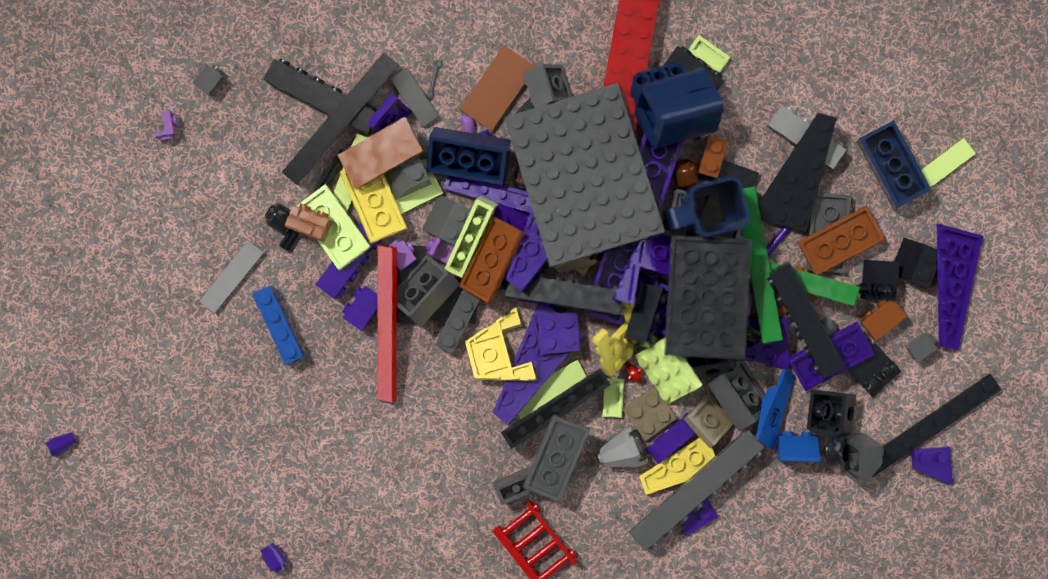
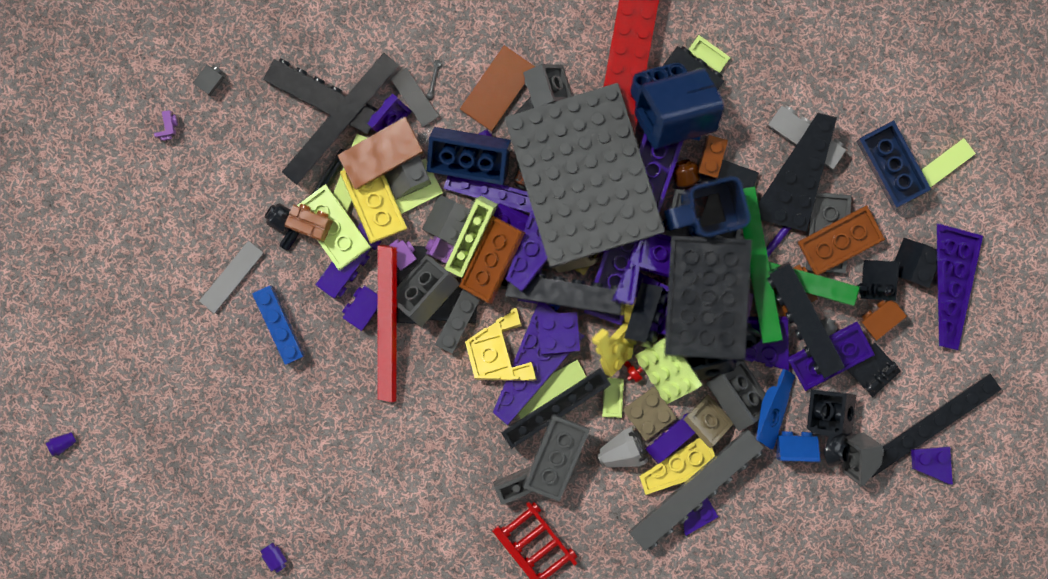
medium lavender arm [460,115,475,133] -> none
dark grey brick [905,333,937,362] -> none

